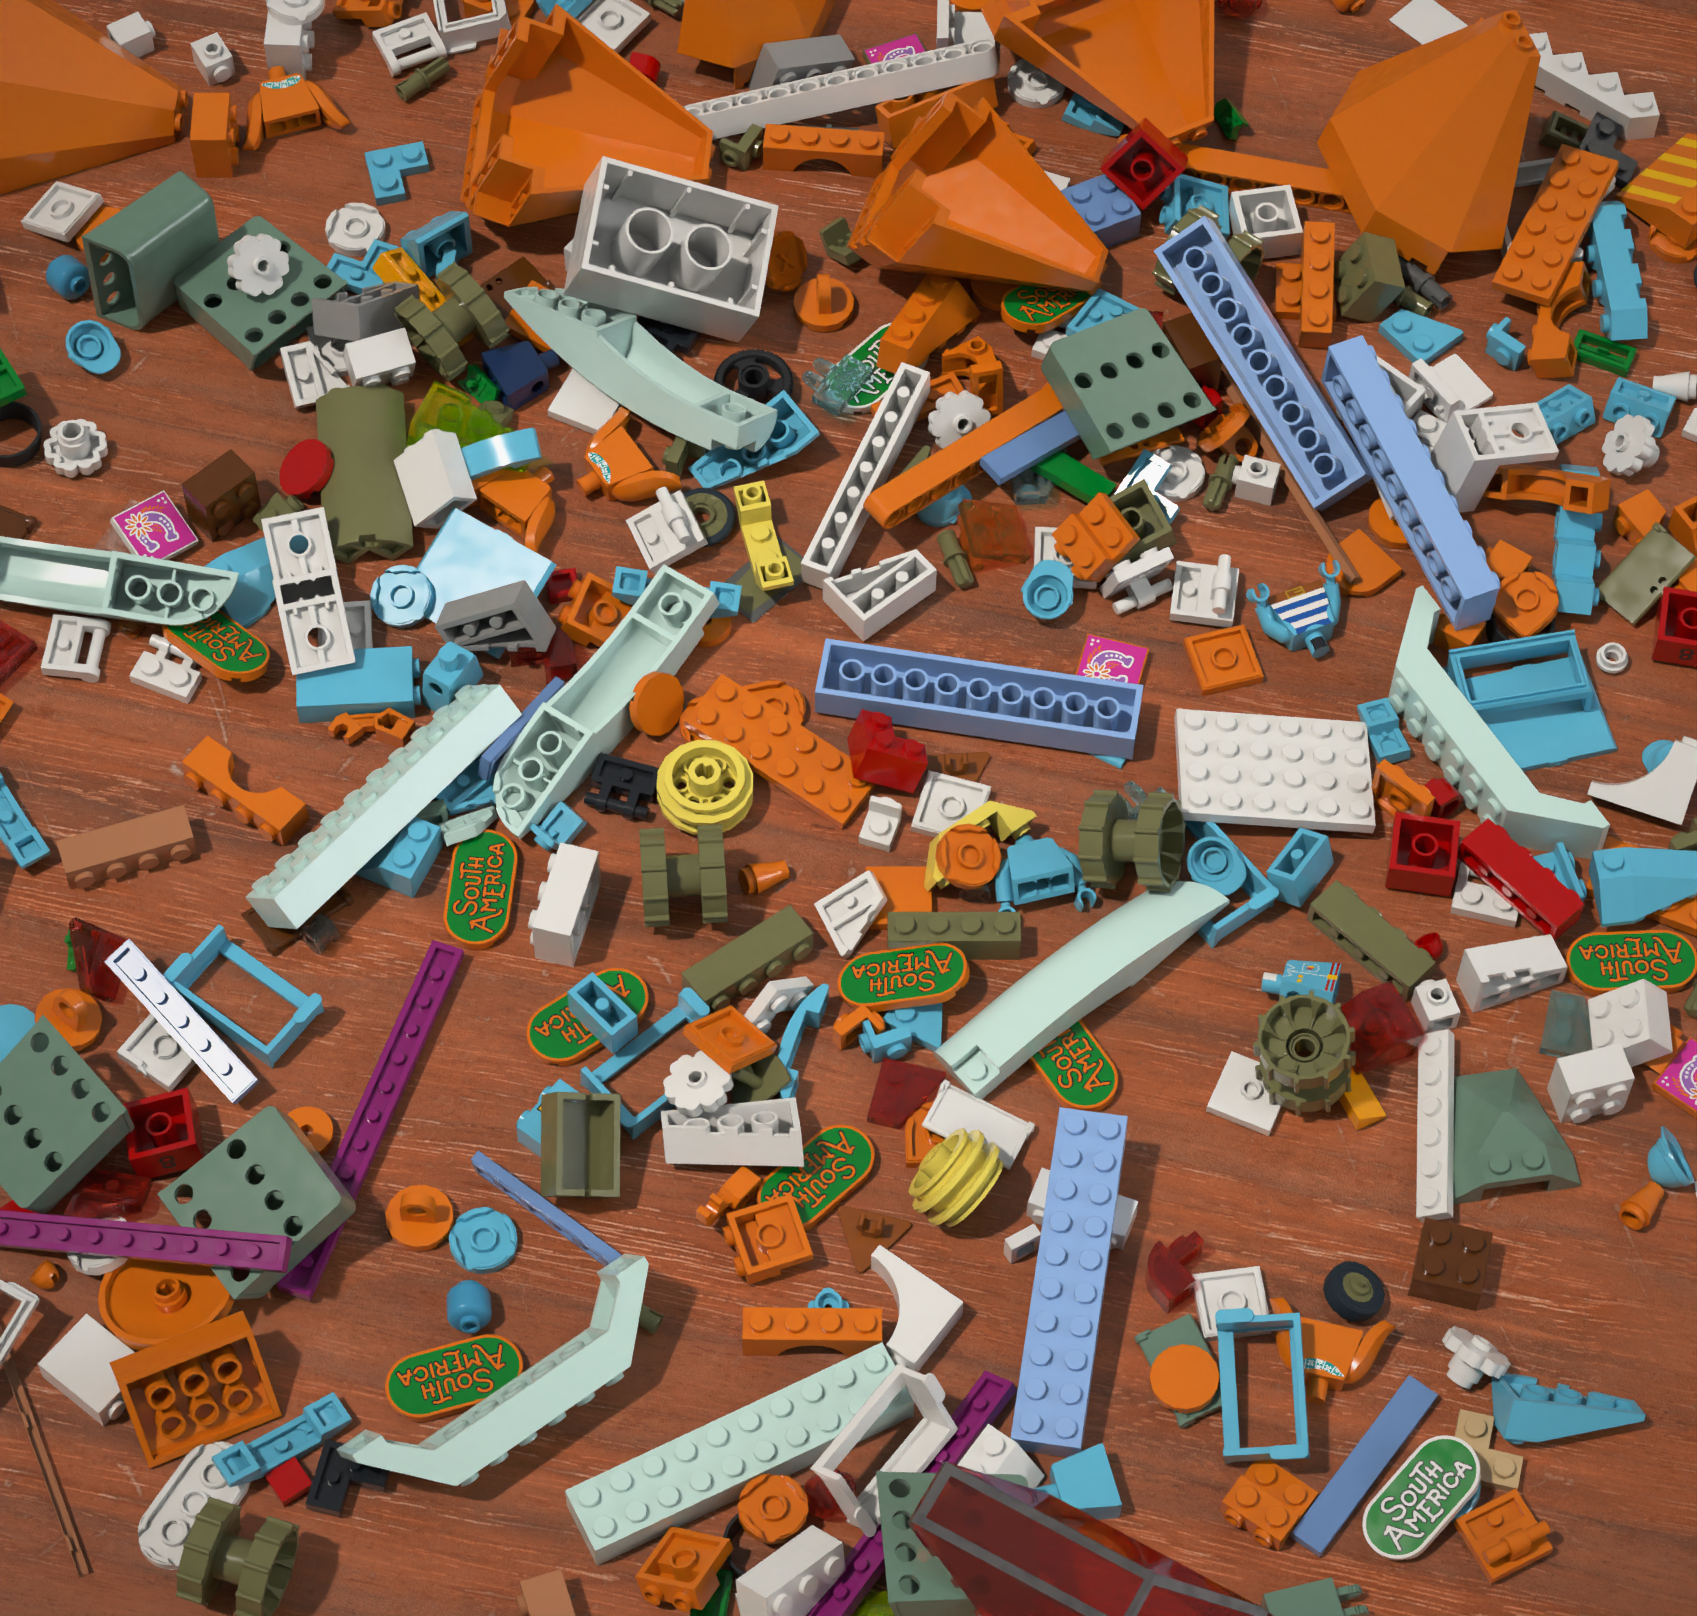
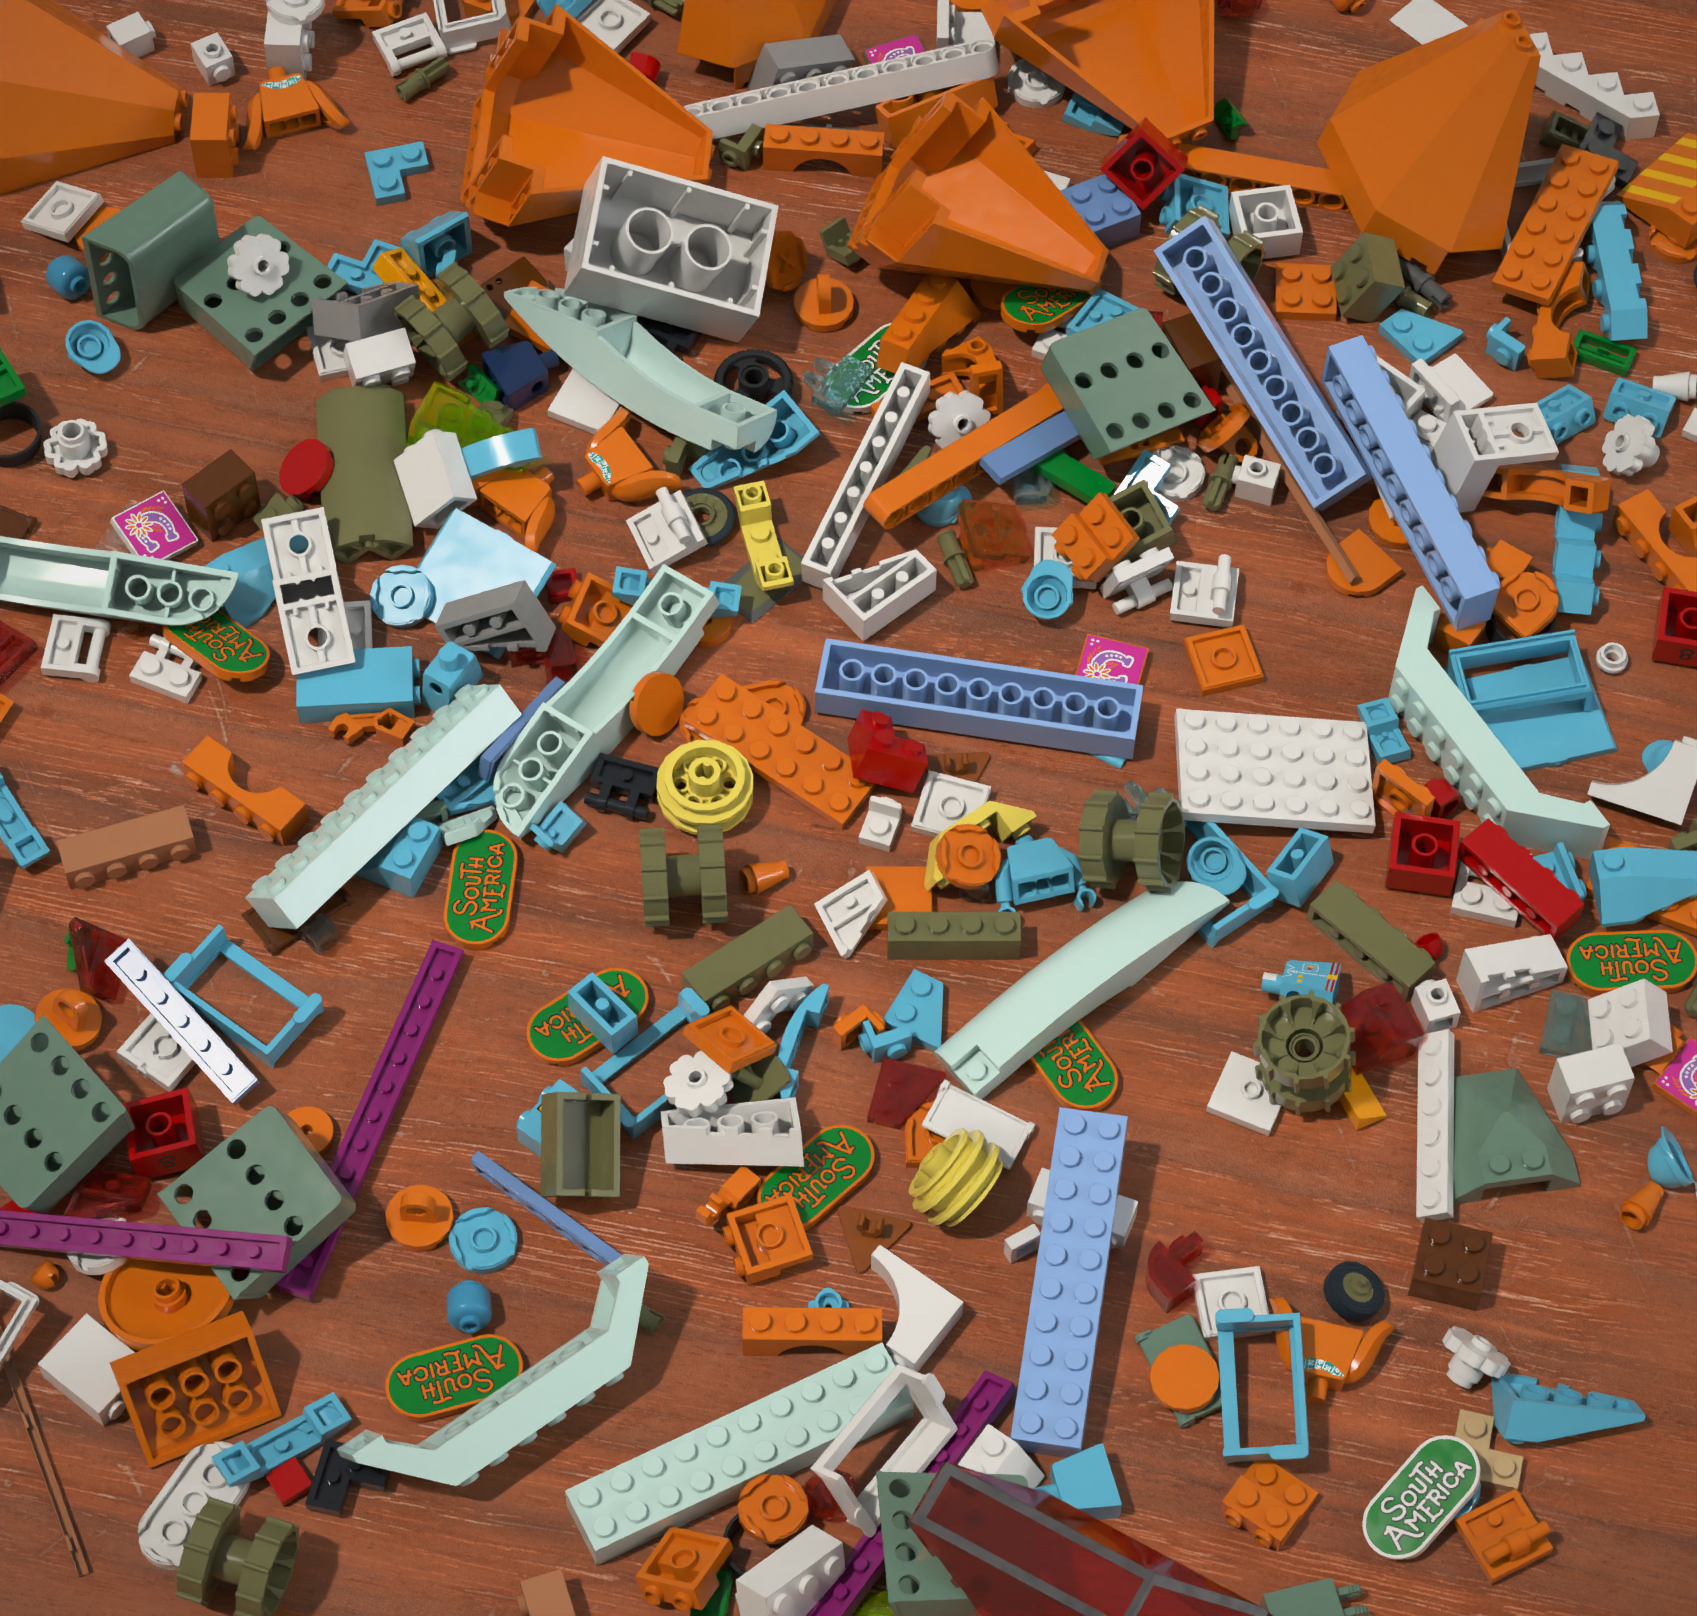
white wing [279,341,350,409] -> none
white tile [325,203,386,257] -> none
white brick [528,842,601,967] -> none
tile [838,943,970,1012] -> none
torso [1246,560,1341,658] -> none
medium blue tile [1290,1375,1438,1558] -> none
orange arch [1298,221,1335,349] -> none
olive door [1598,522,1697,626] -> none

